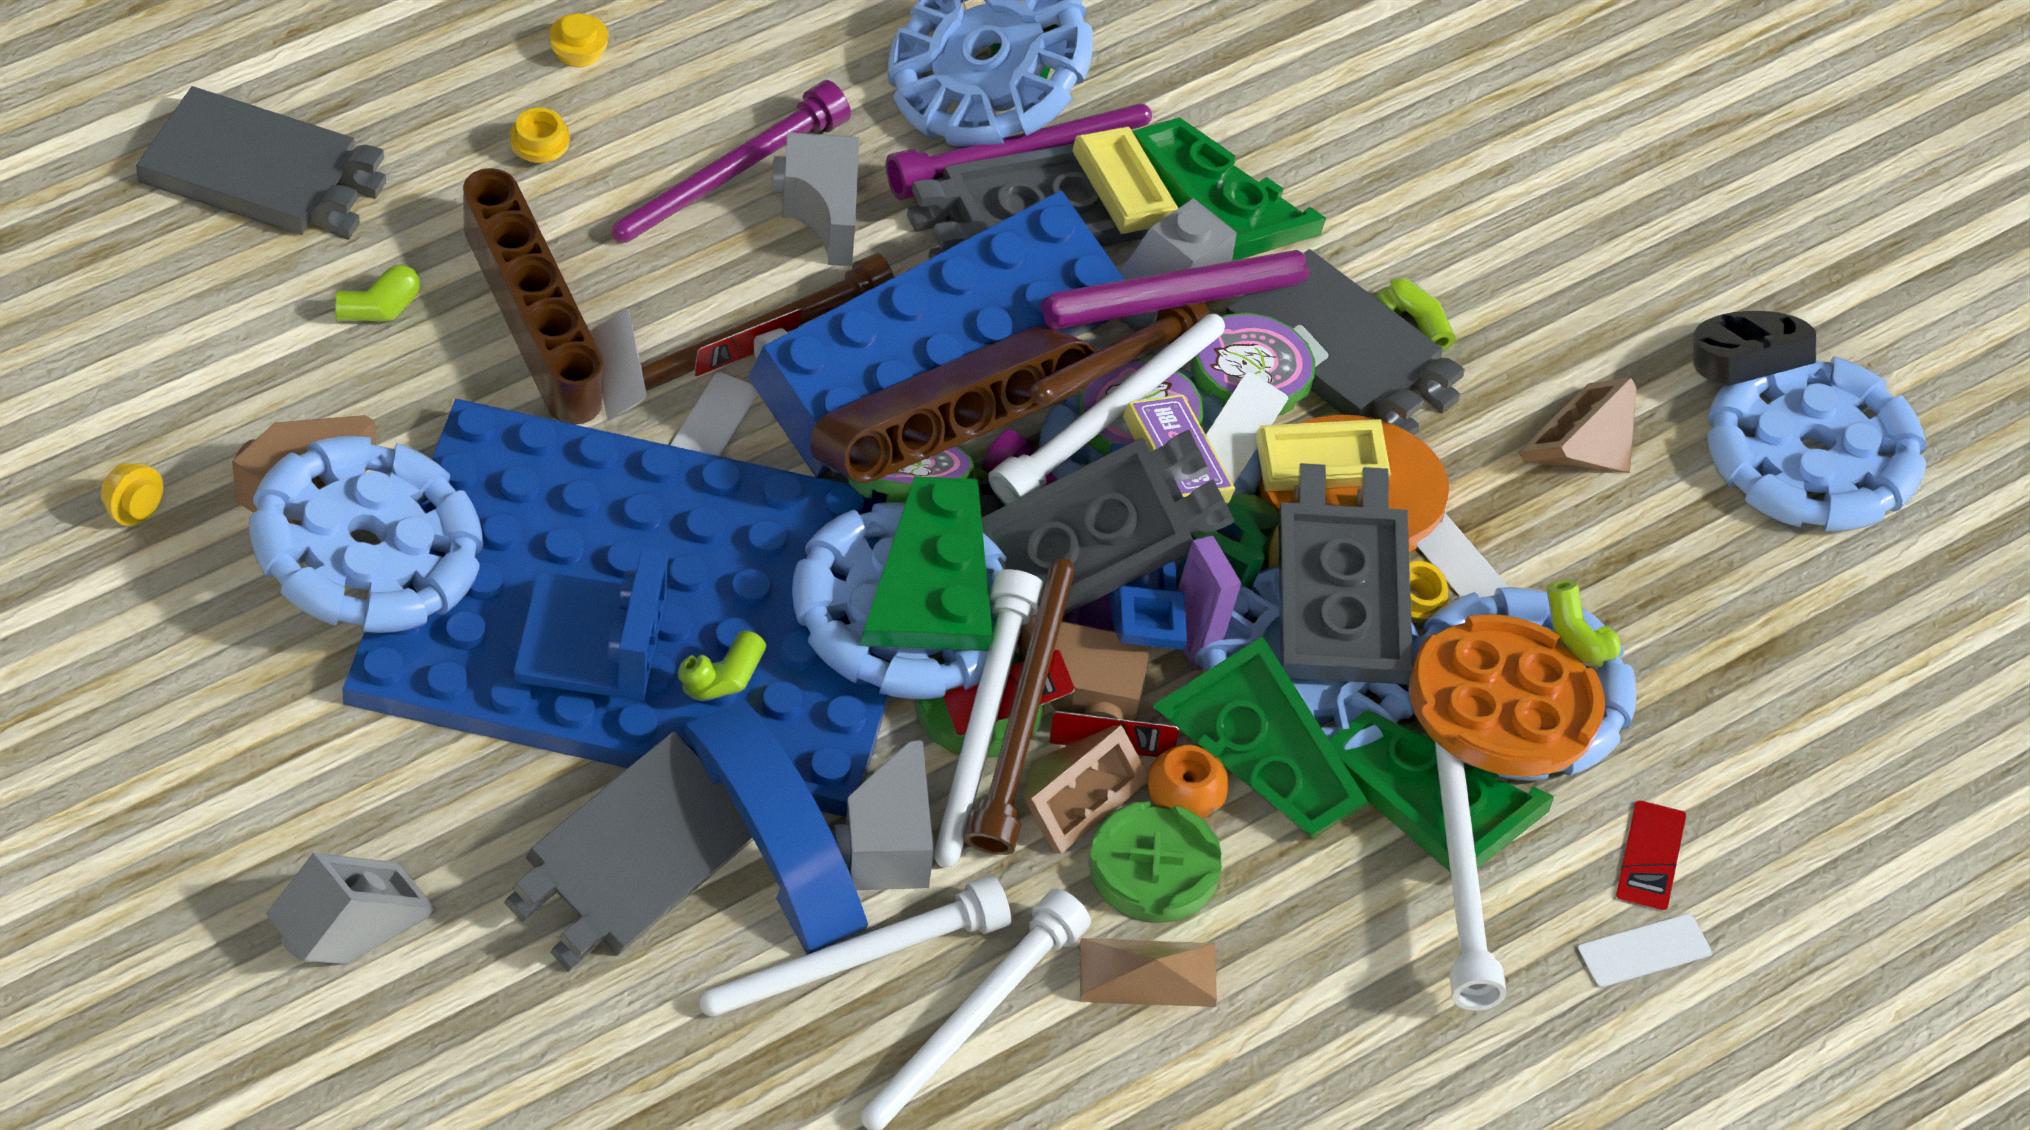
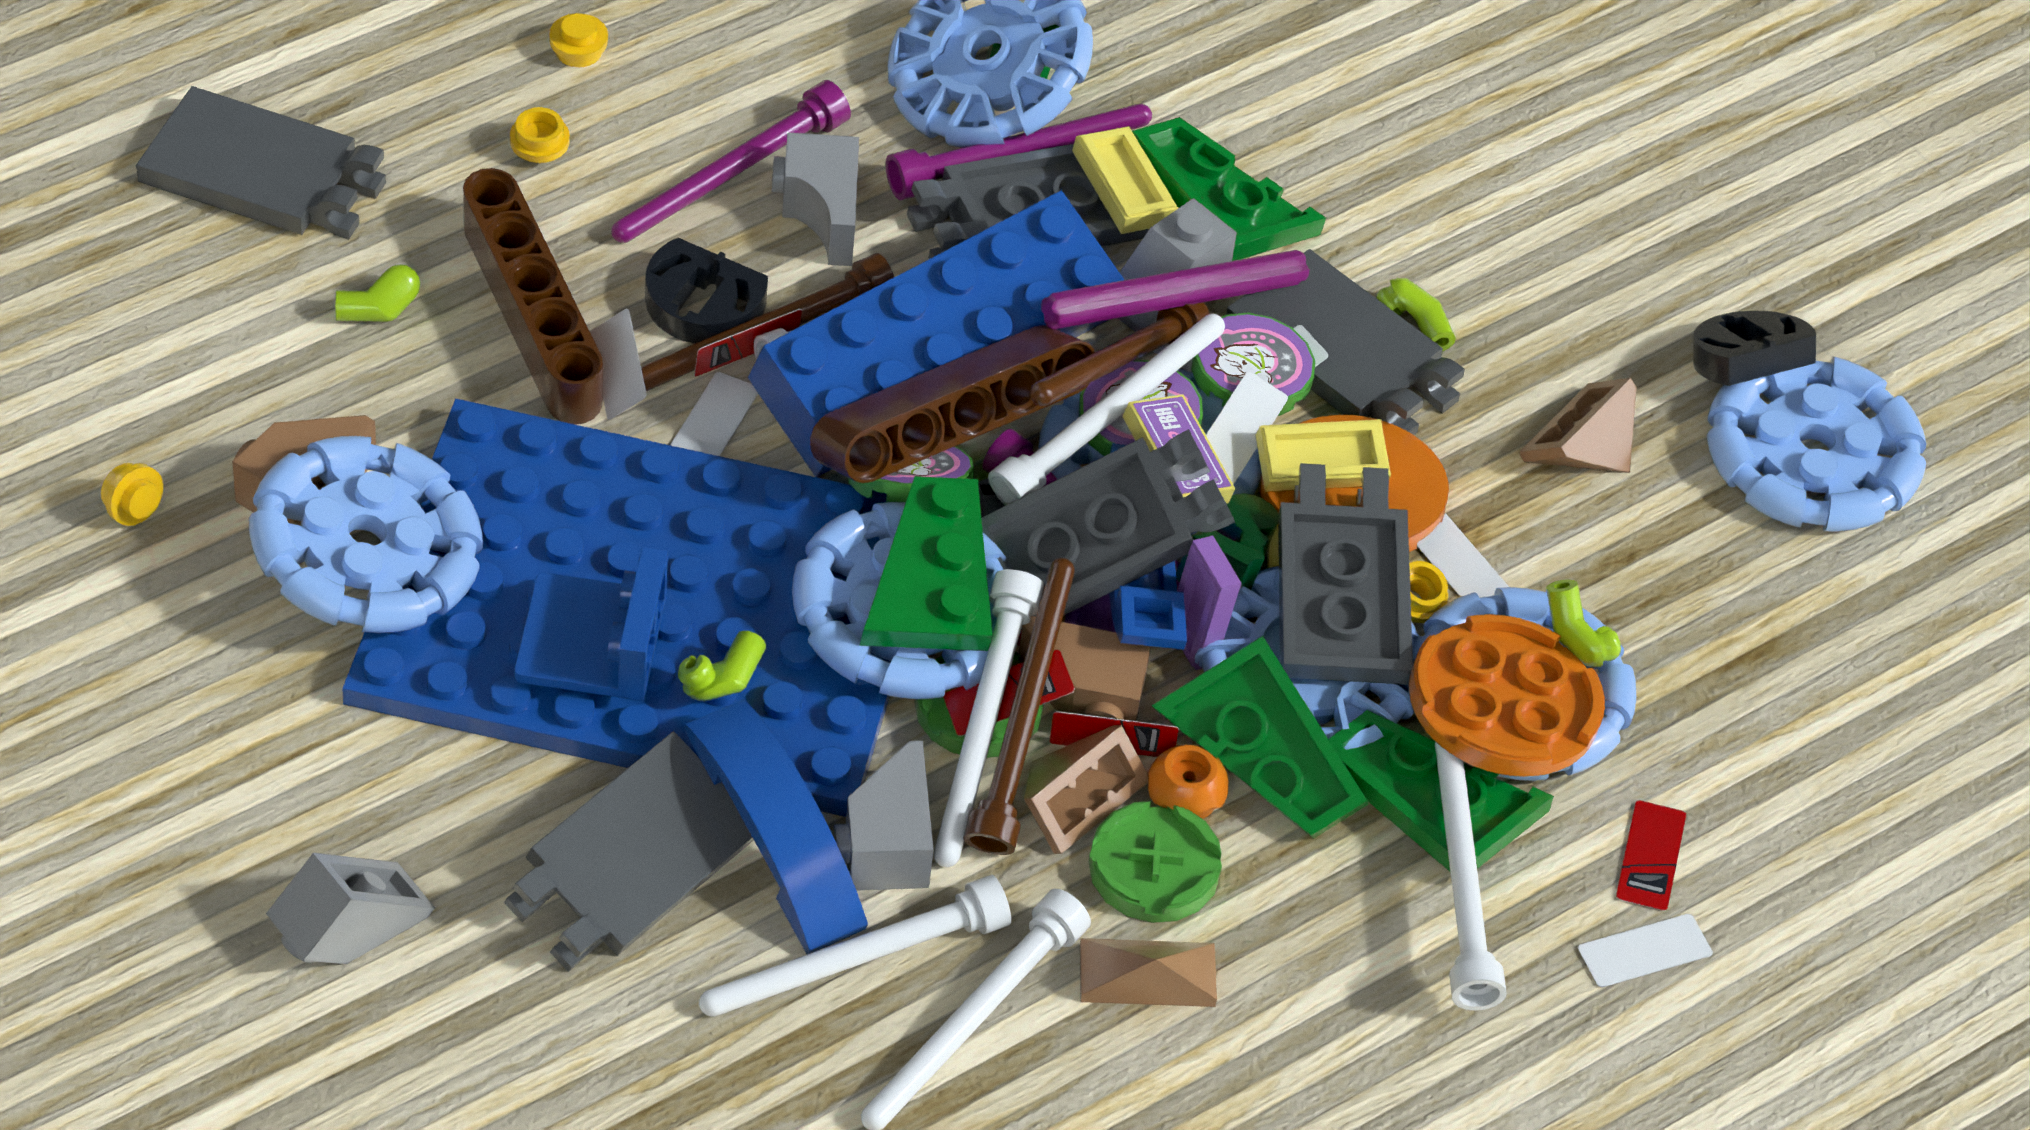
none -> black piece [645,238,768,343]

